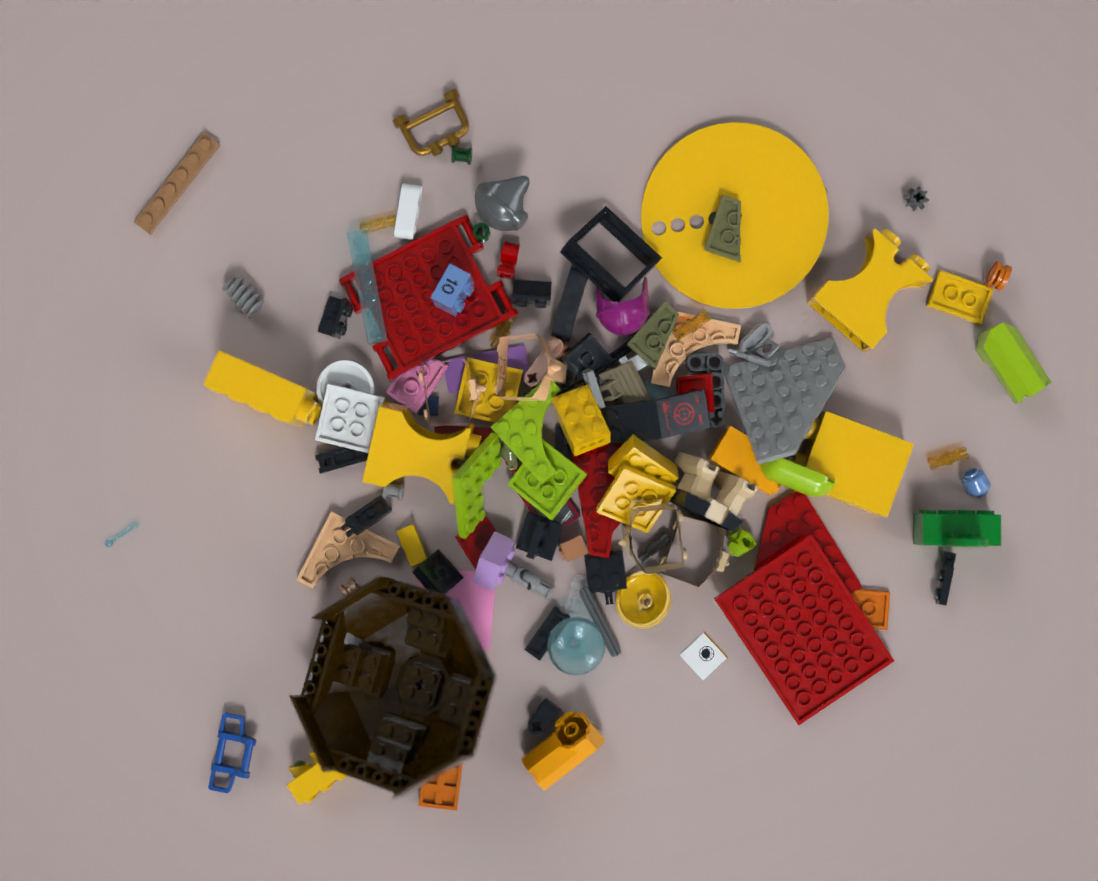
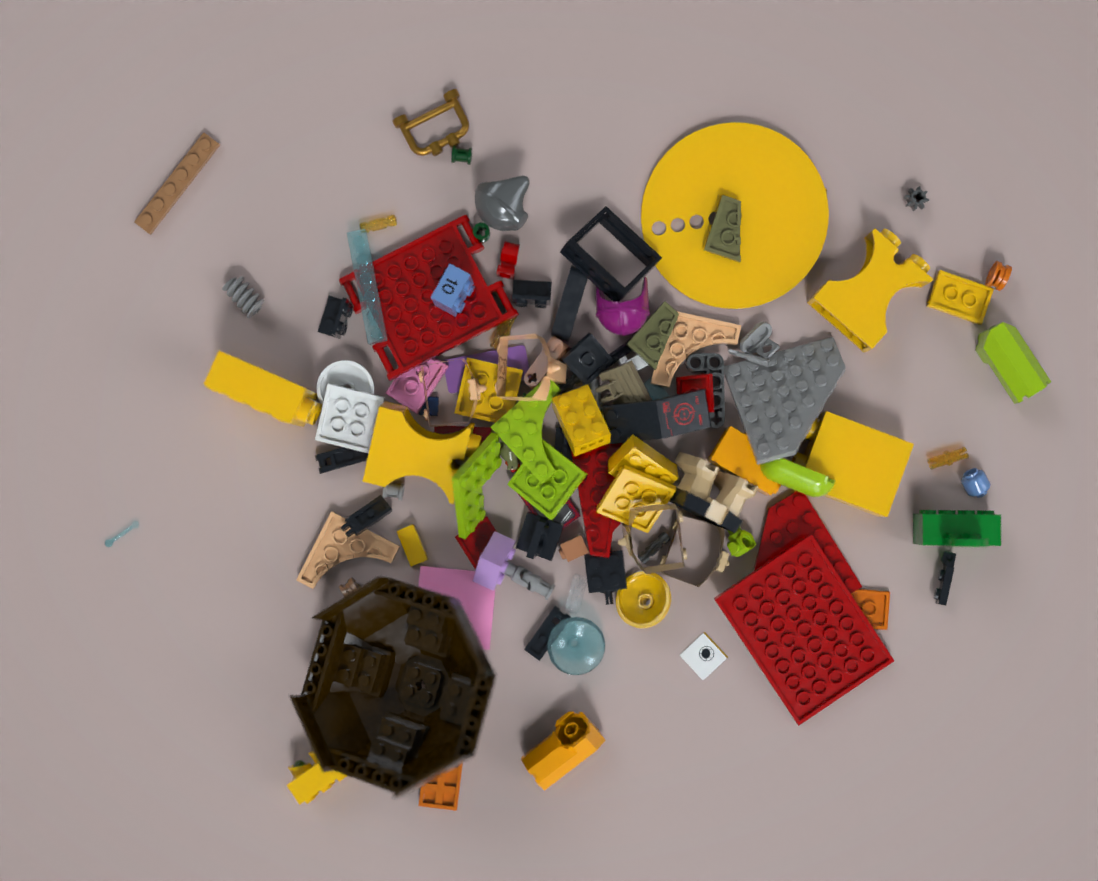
blue bar [208,712,257,793] -> none
white beam [394,183,422,240] -> none
black bracket [412,549,464,595] -> none
black piece [528,698,561,735] -> none
dark grey axle [578,587,621,657] -> none
light grey tile [582,369,605,409] -> none
clear yellow pin [672,310,711,341] -> none

